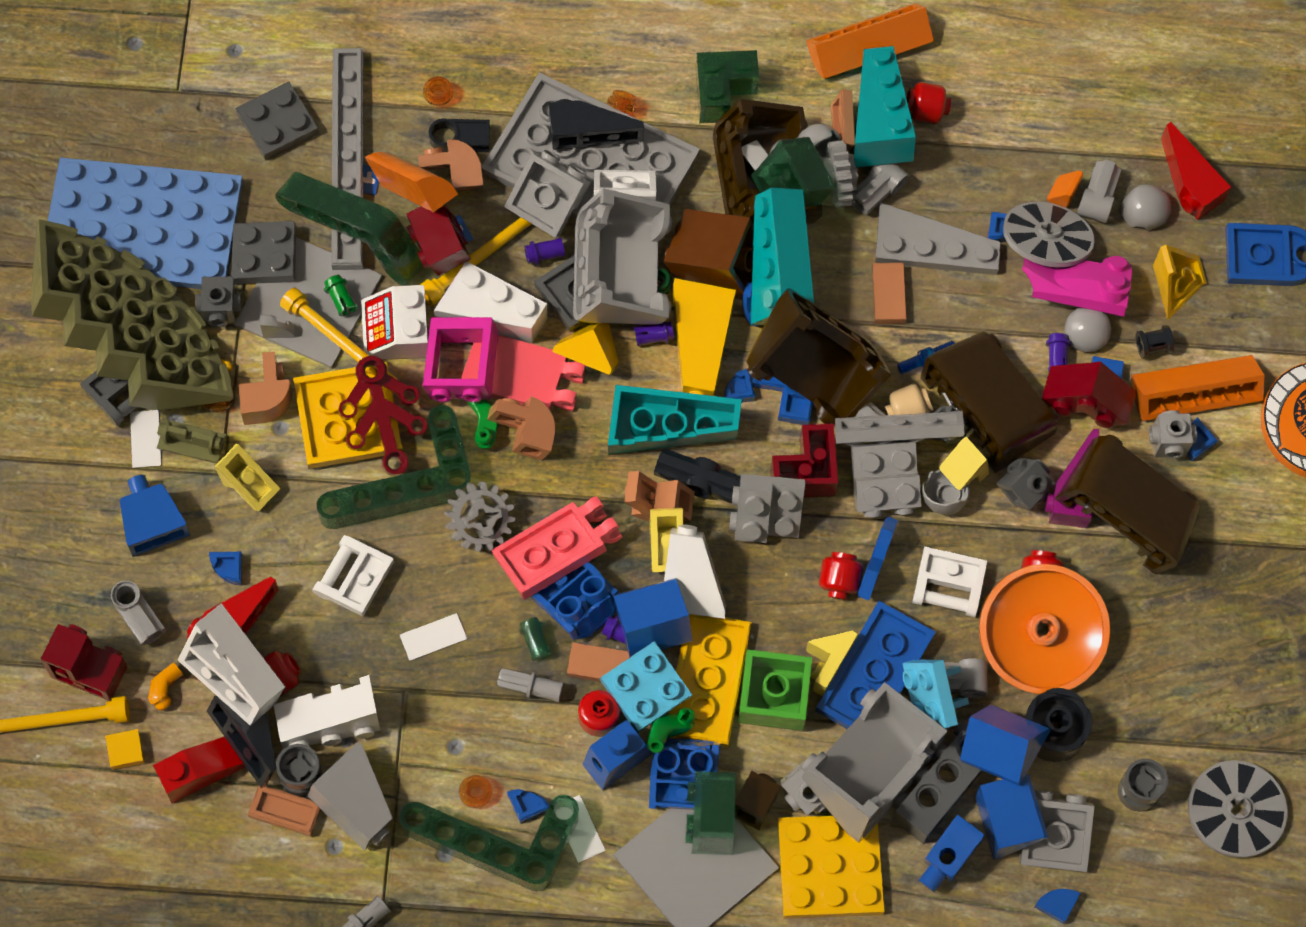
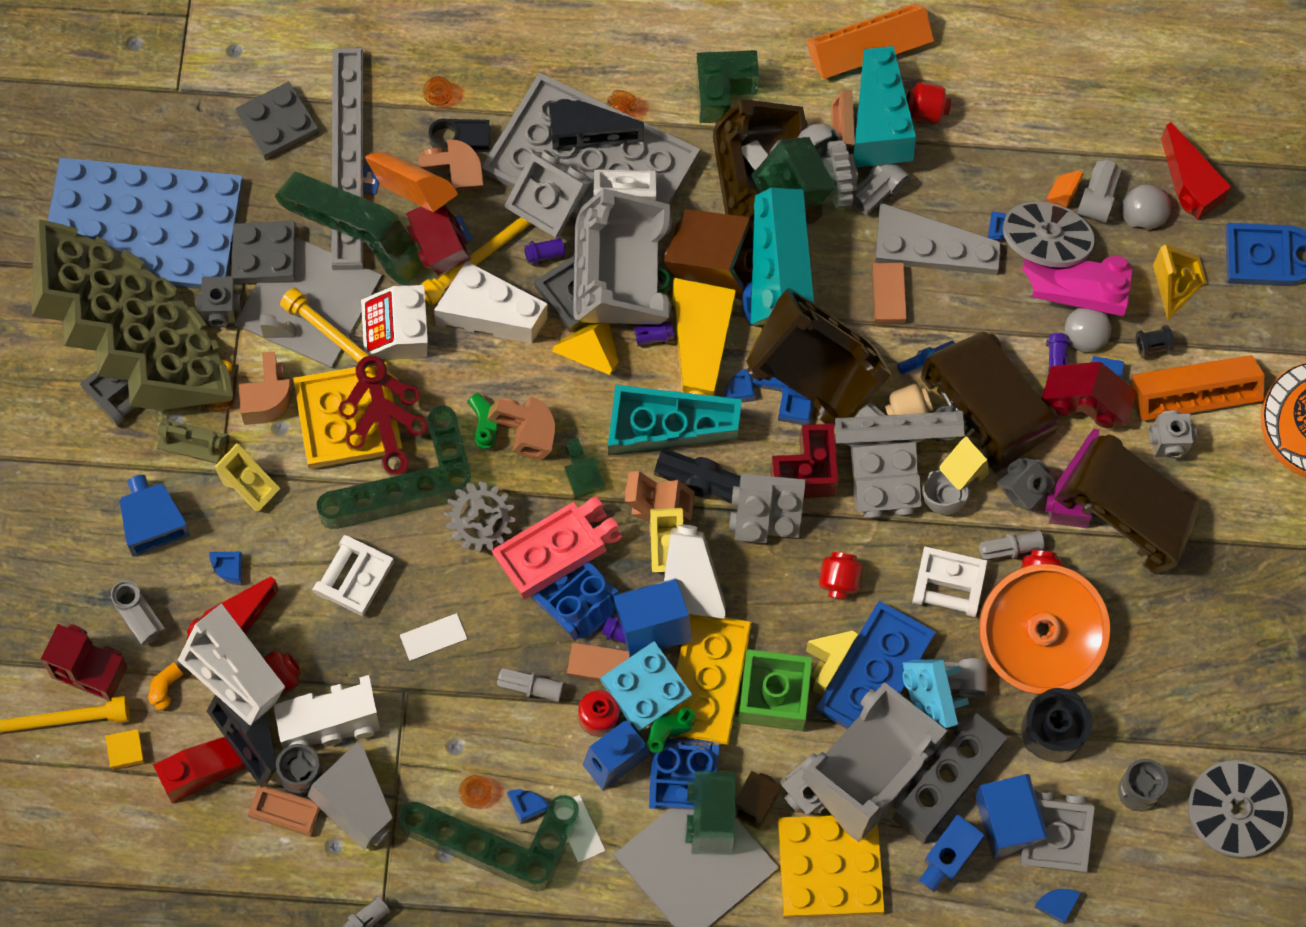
white sticker [130,410,161,468] -> none
green pin [324,274,357,316] -> none
dark pink window [423,317,499,402] -> none
coral tile [461,335,586,412] -> none
clear green pin [519,617,551,661] -> none
blue tile [858,517,898,600] -> none
blue slope [960,705,1050,786] -> none
blue tile [1187,417,1218,462] -> none
none -> clear green plate [564,438,605,499]
none -> light grey axle [979,530,1044,560]

